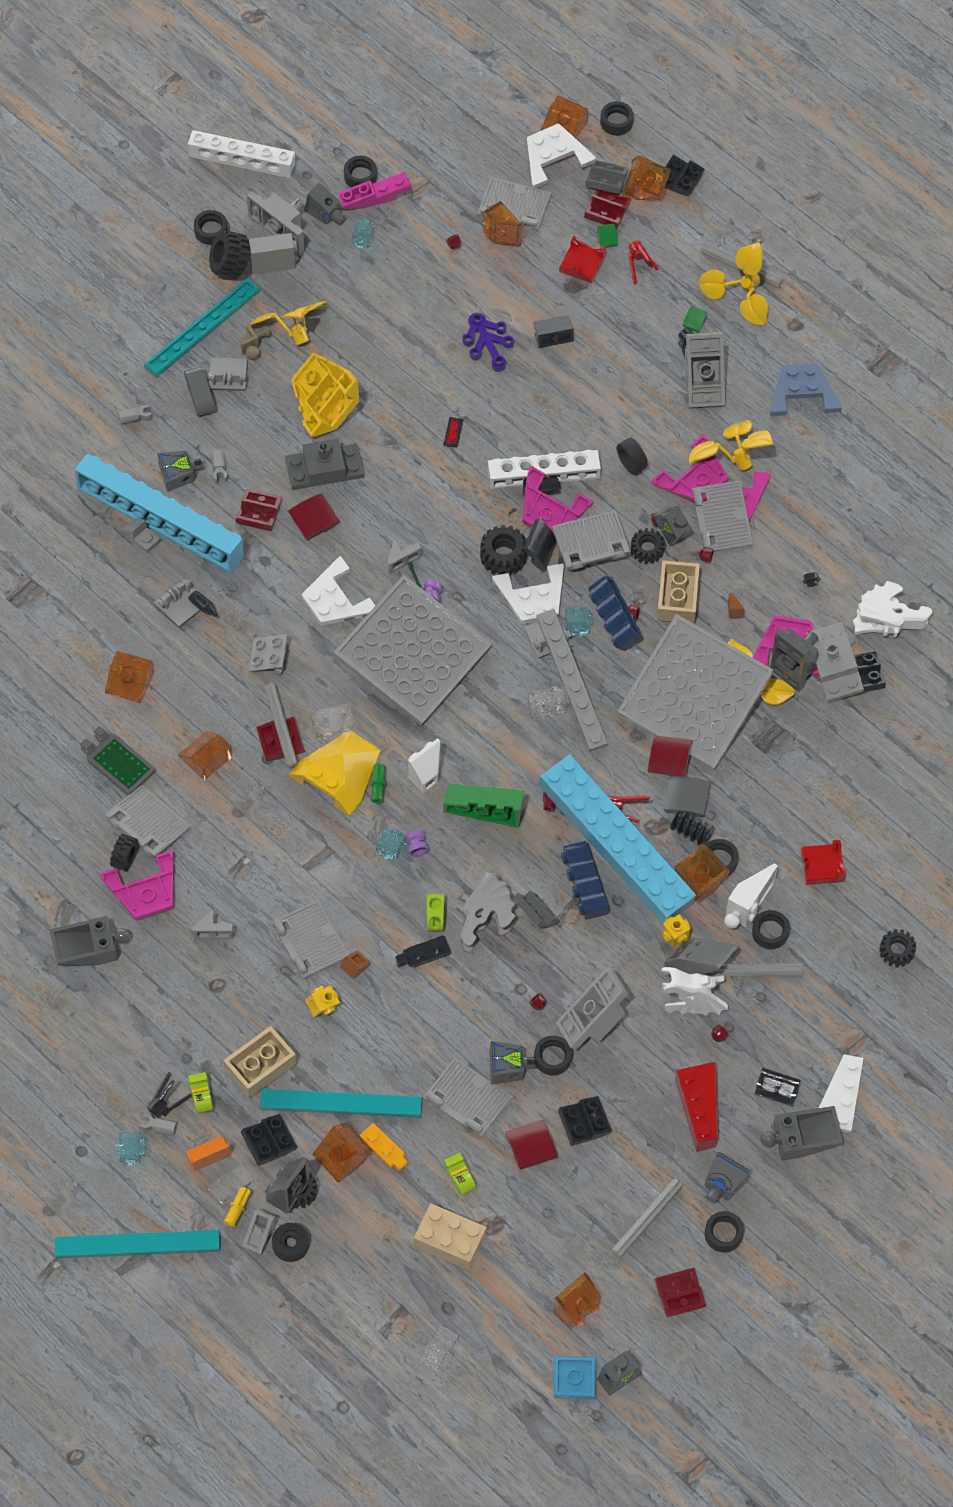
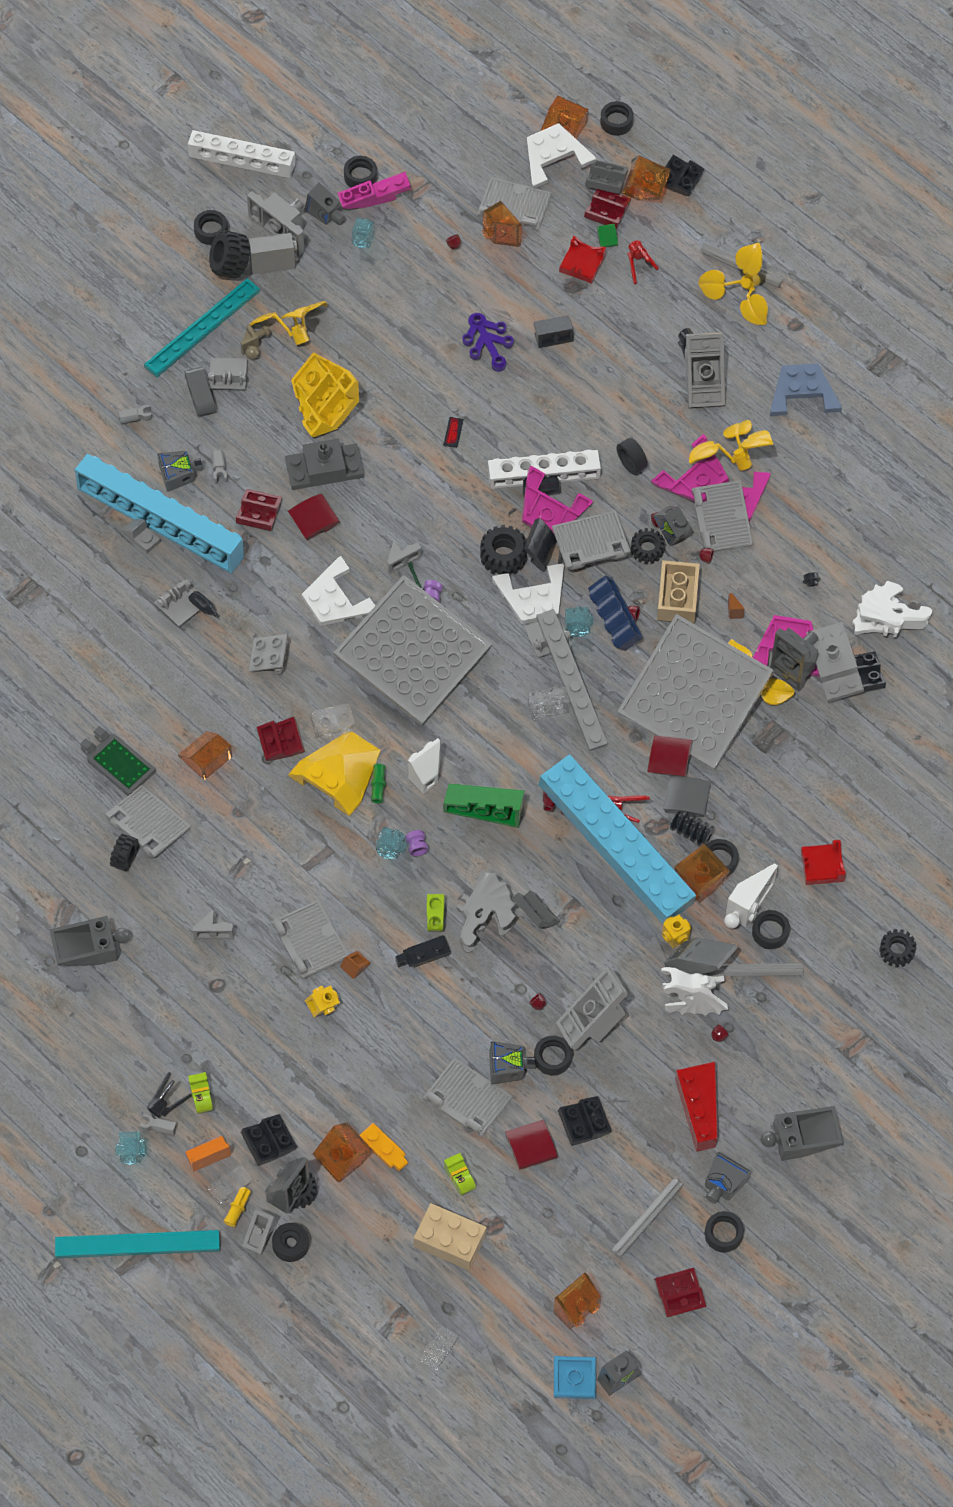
dark pink wing [99,850,173,921] -> none
clear orange slope [105,651,154,703] -> none
tan brick [223,1026,296,1098] -> none
teal tile [260,1089,422,1118] -> none
light grey axle [264,683,297,767] -> none
dark blue brick [561,841,608,920] -> none
green slope [682,306,707,332] -> none
black hinge [754,1067,801,1107] -> none
white wing [819,1054,863,1134] -> none

